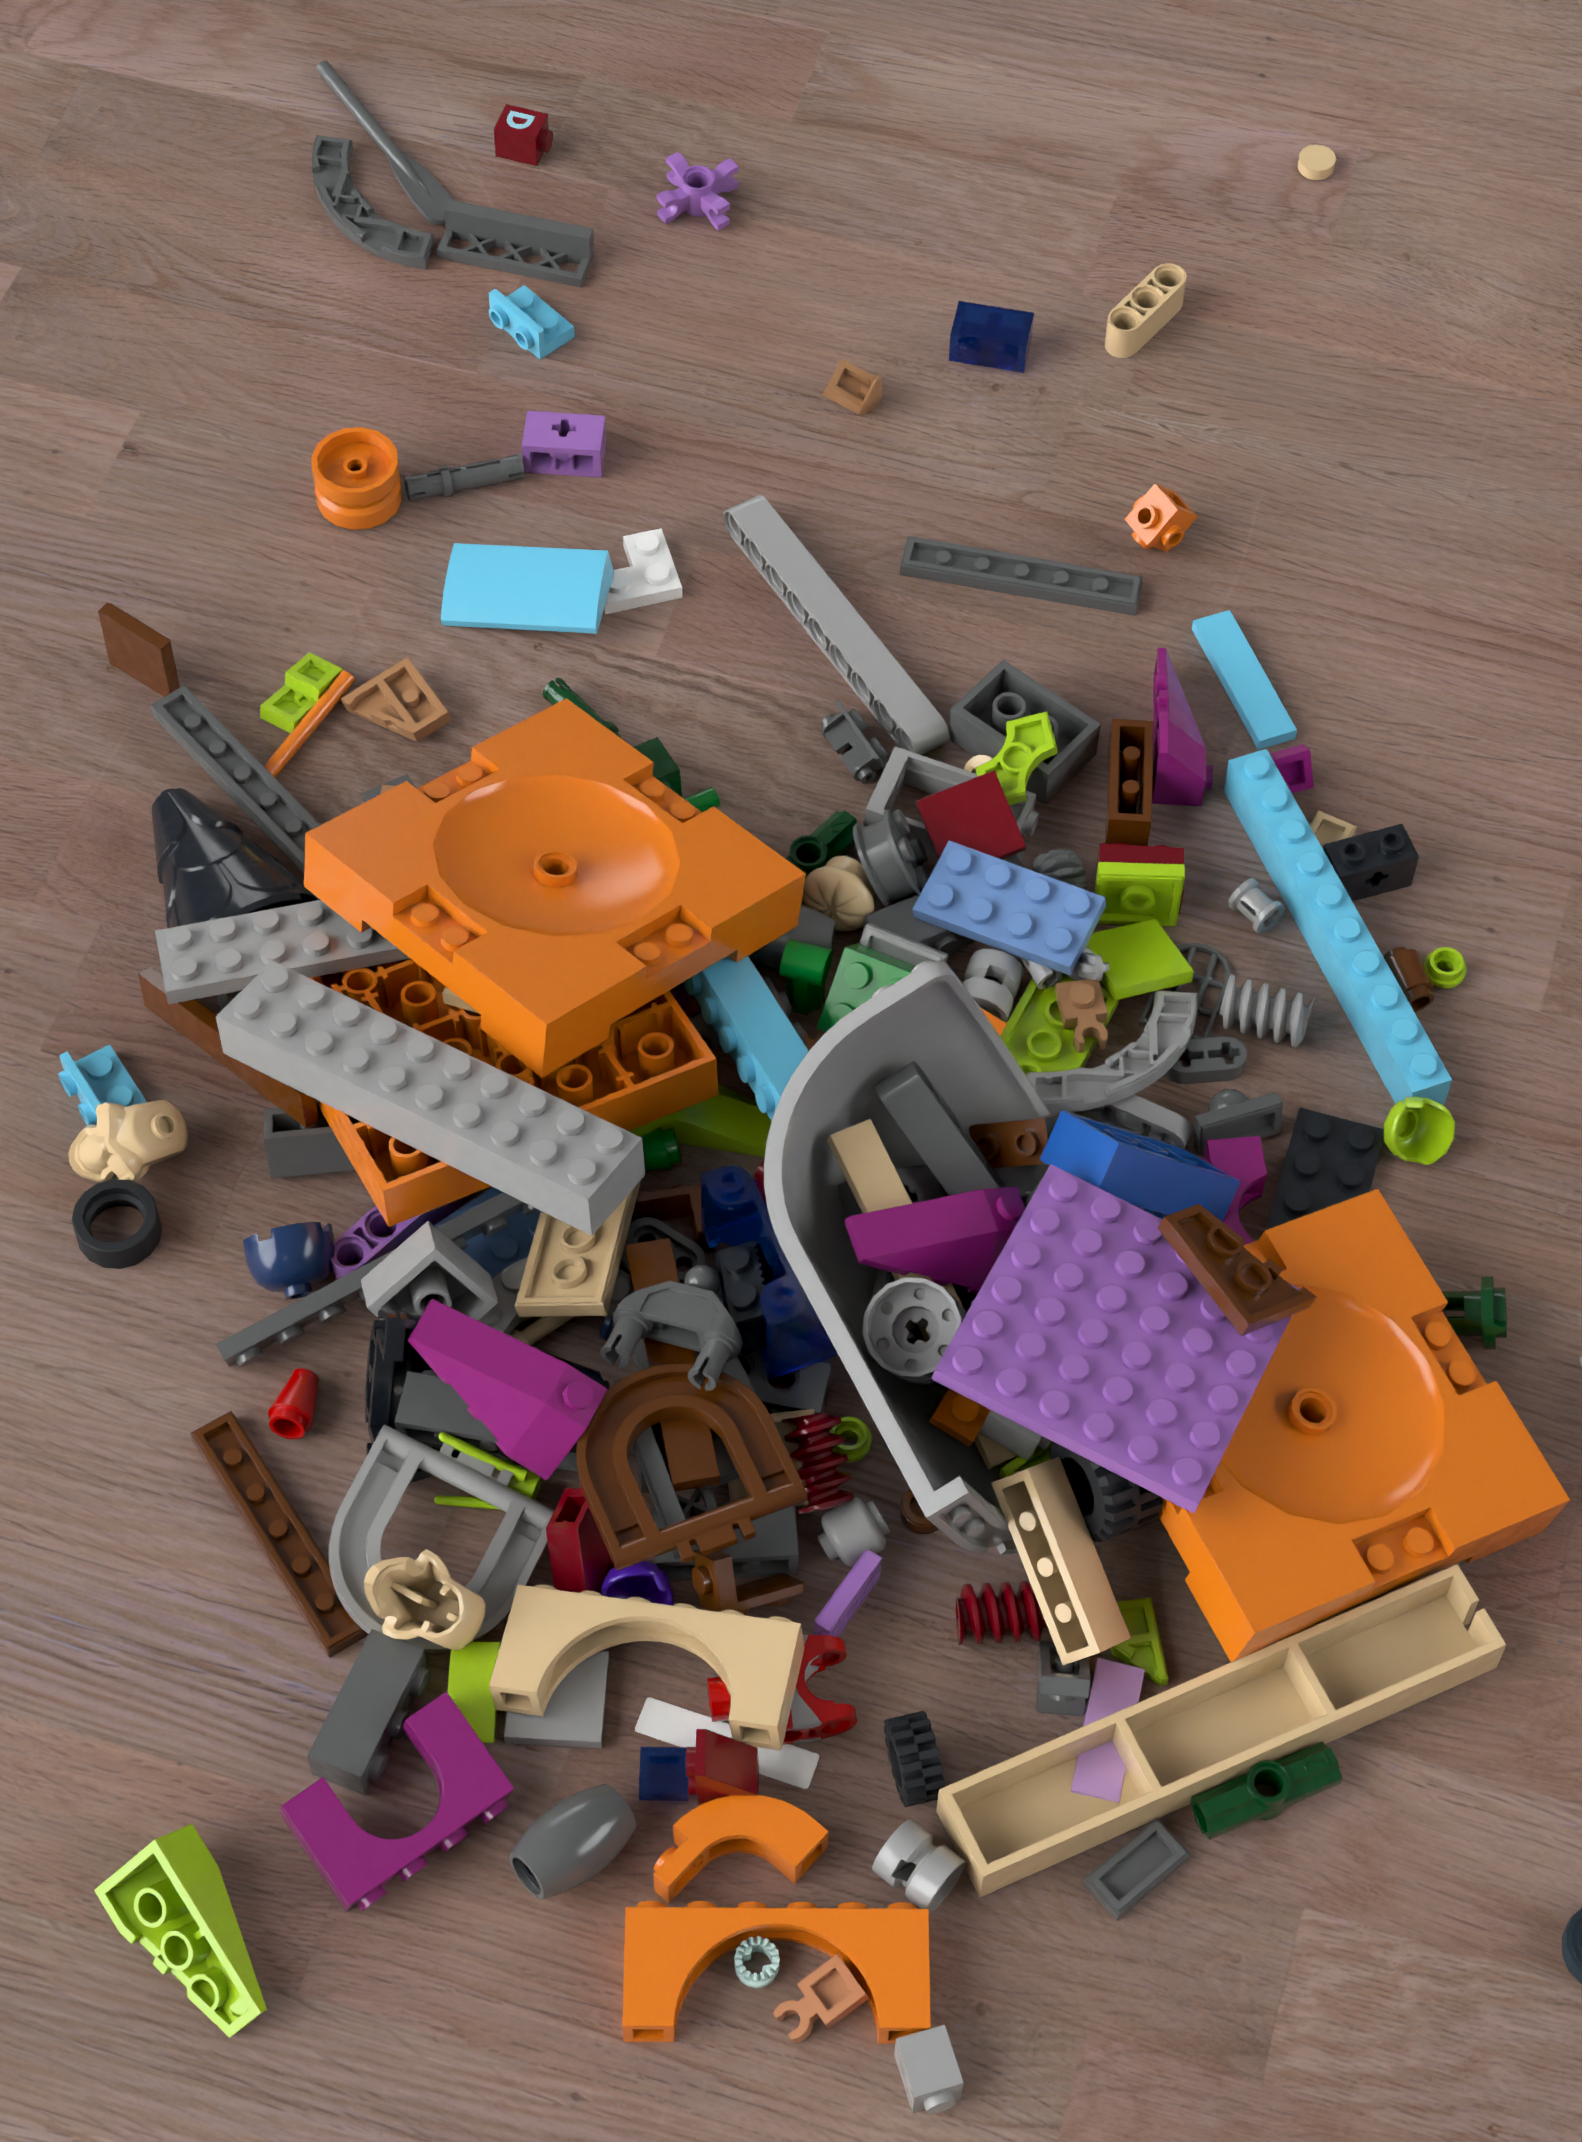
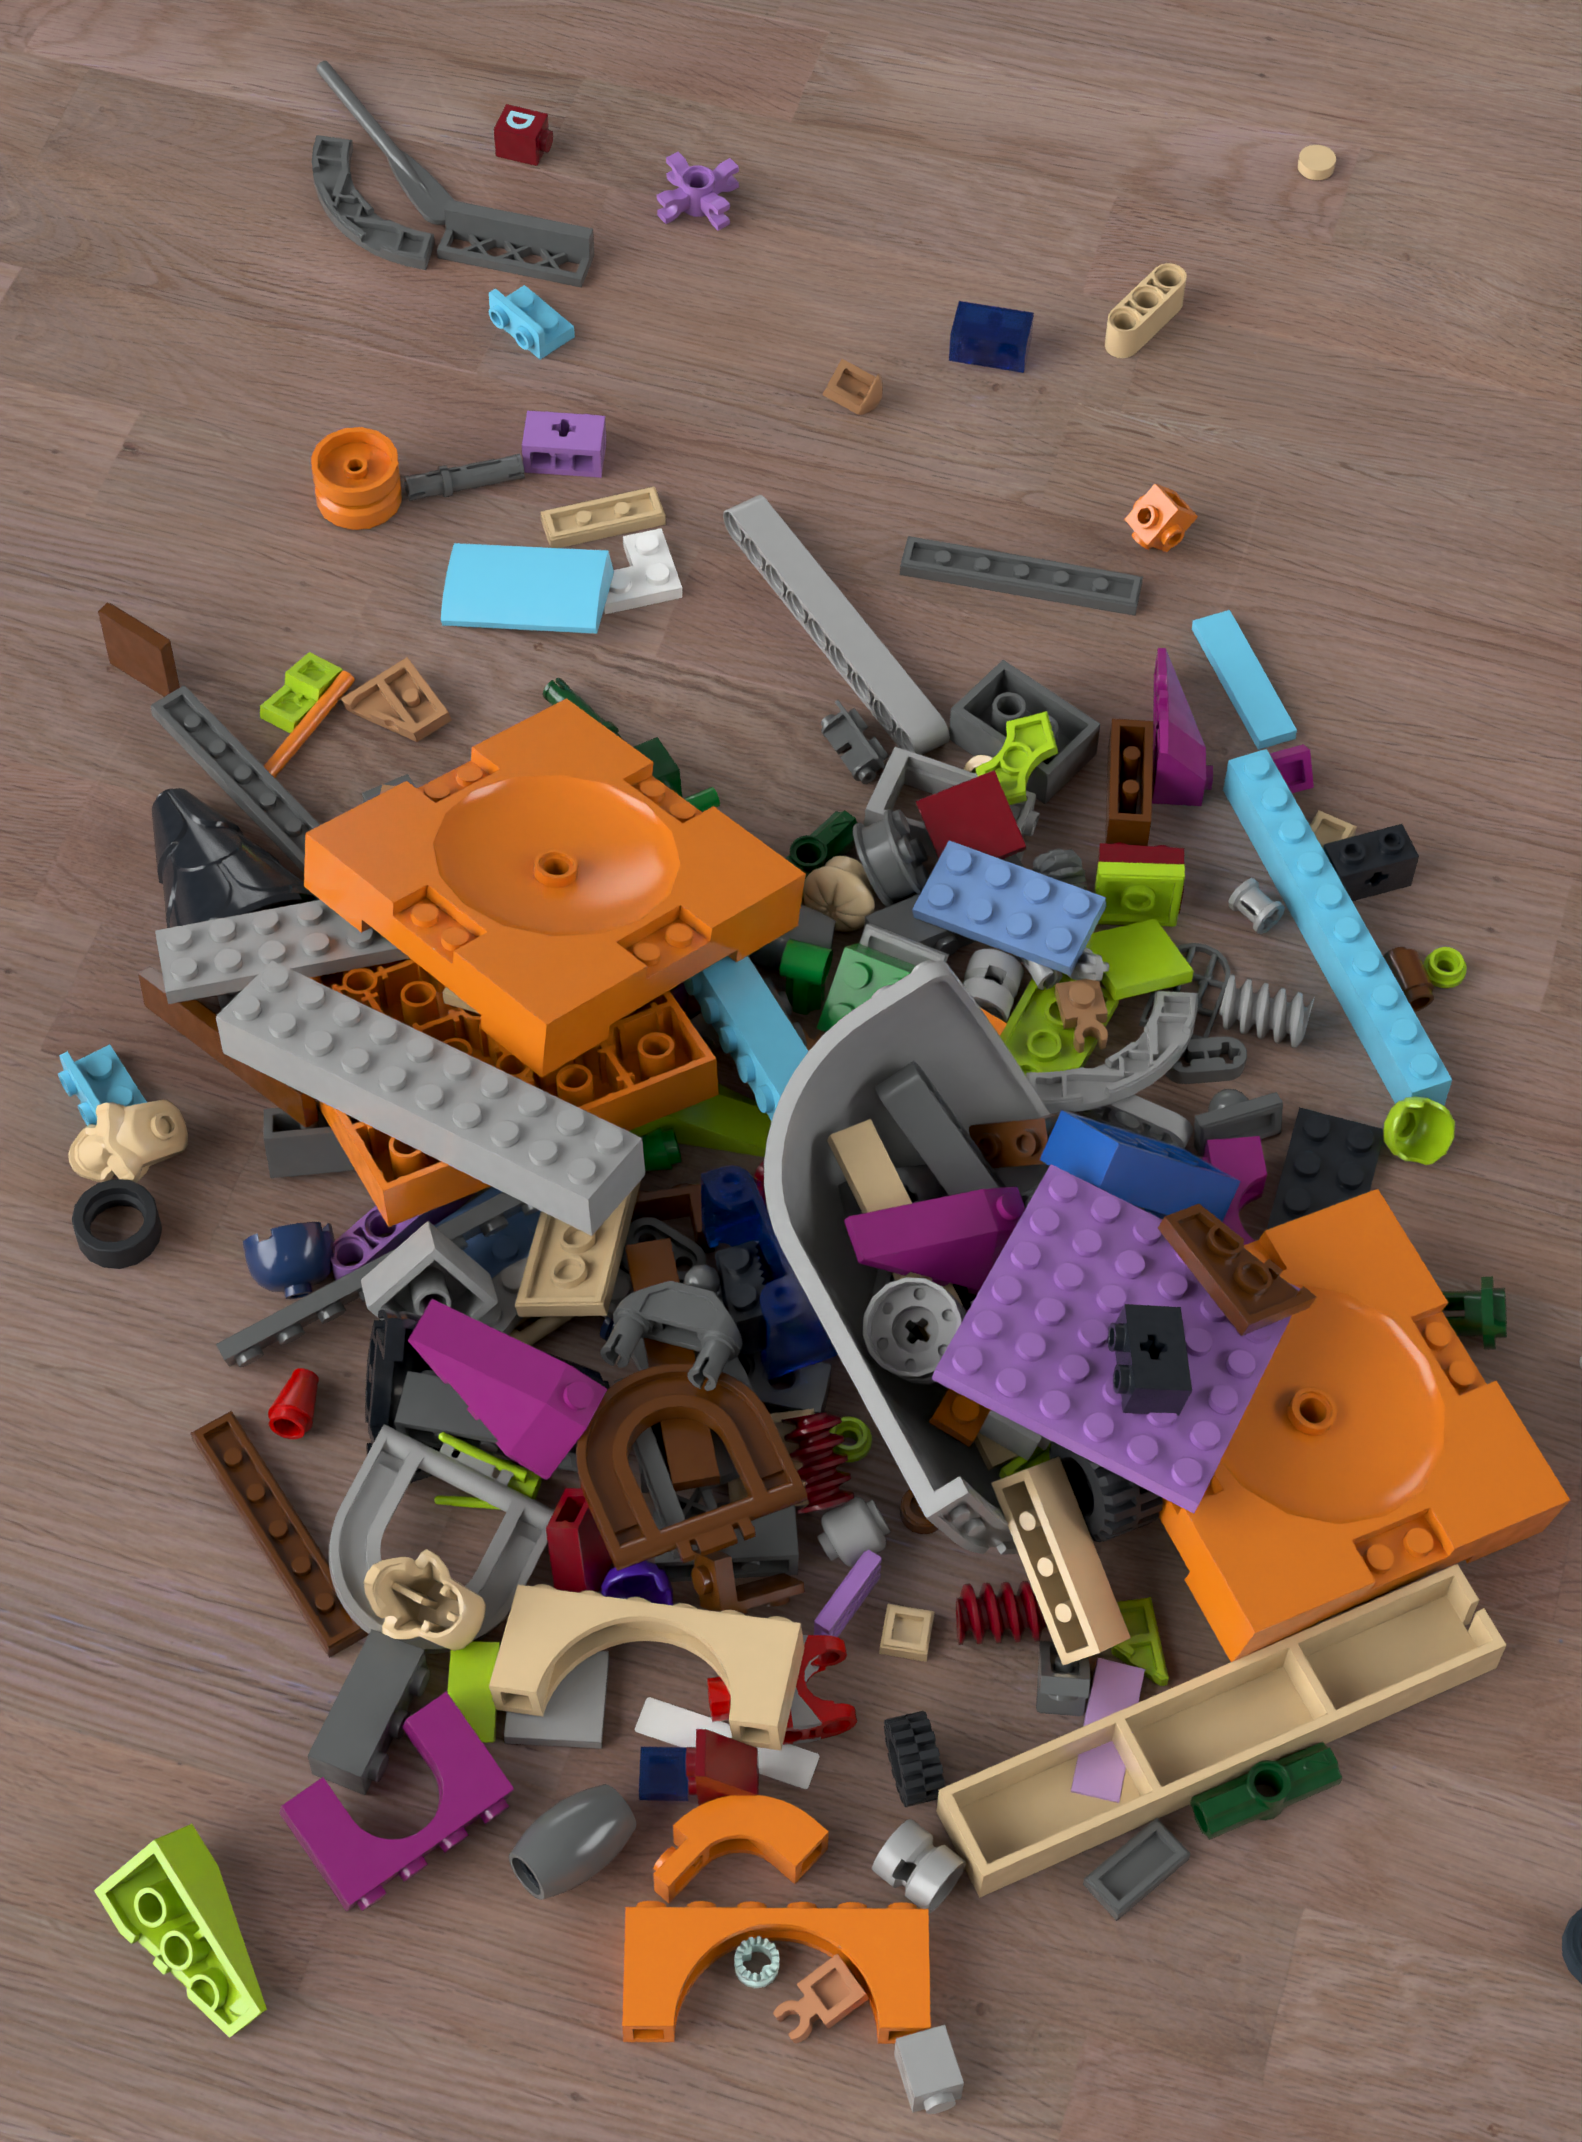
none -> tan tile [540,487,666,548]
none -> tan tile [879,1604,935,1662]
none -> black brick [1108,1304,1192,1416]

